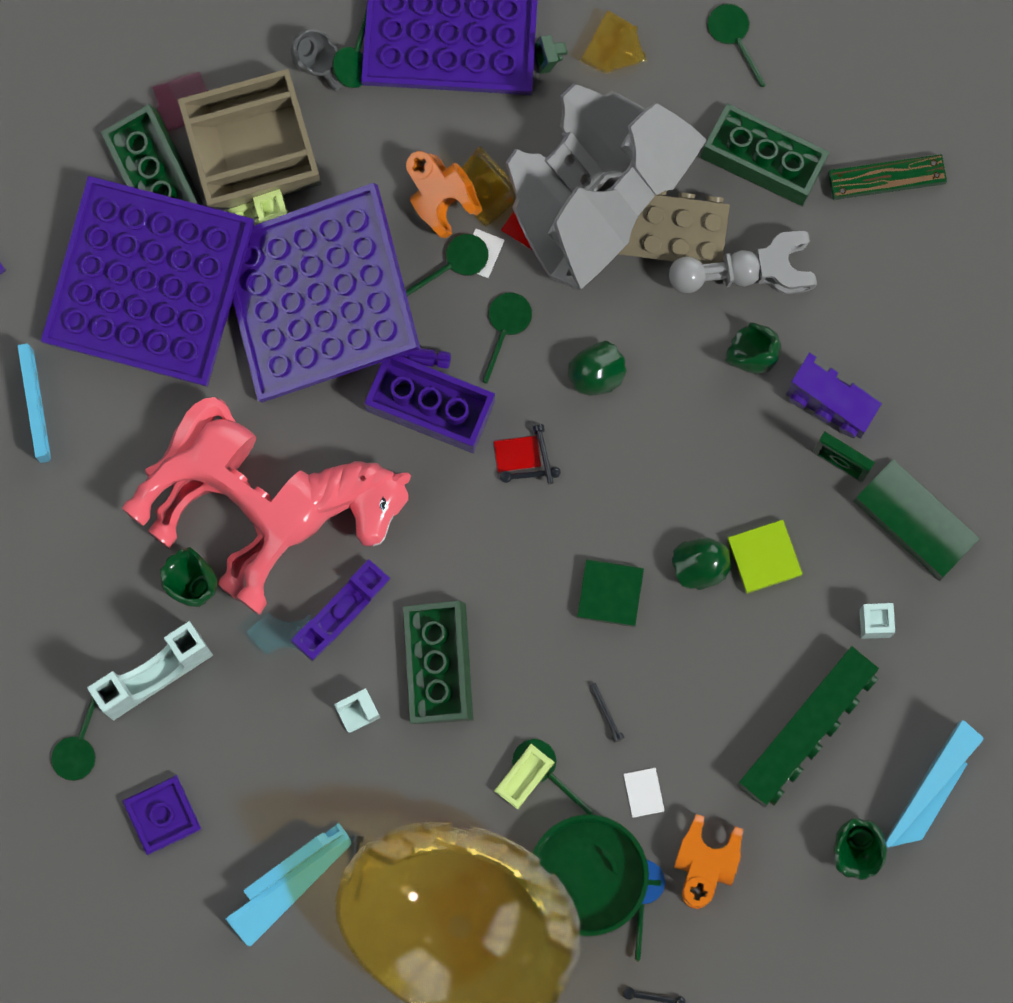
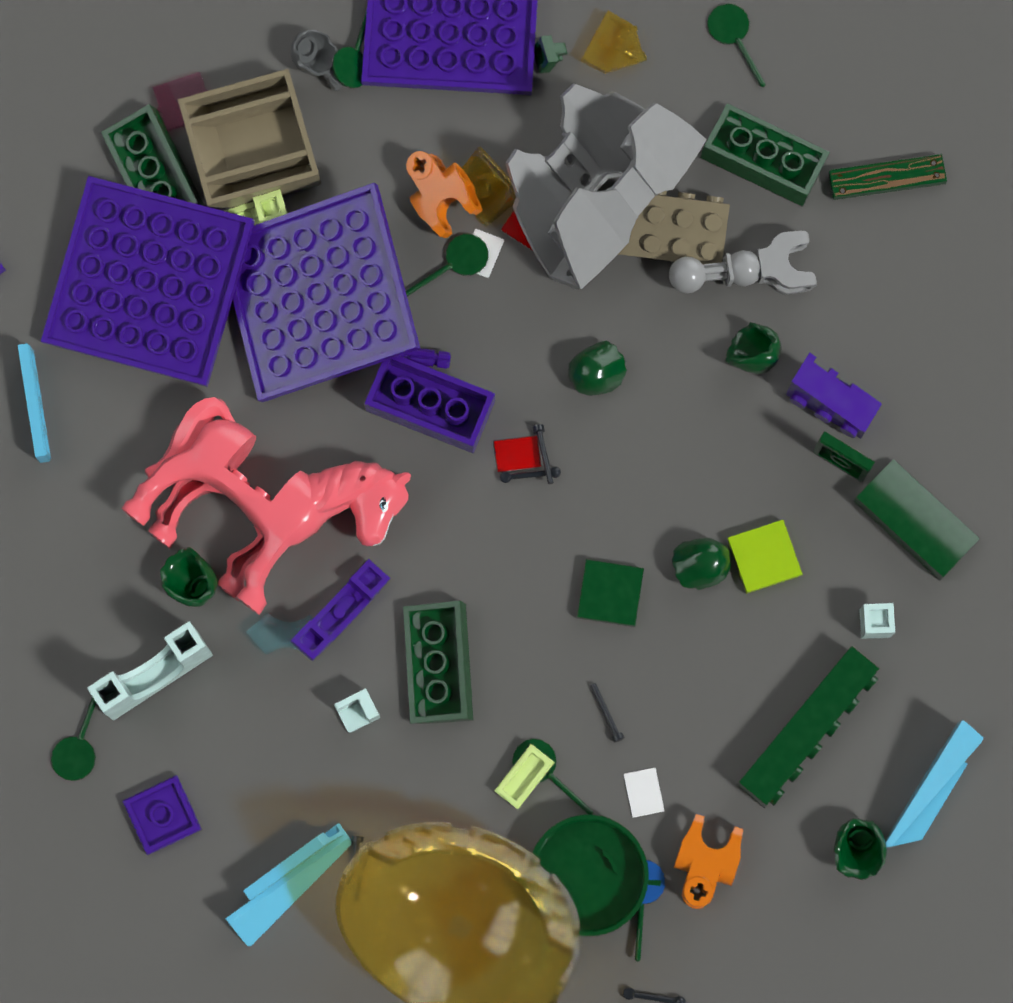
dark green piece [483,293,532,384] -> none

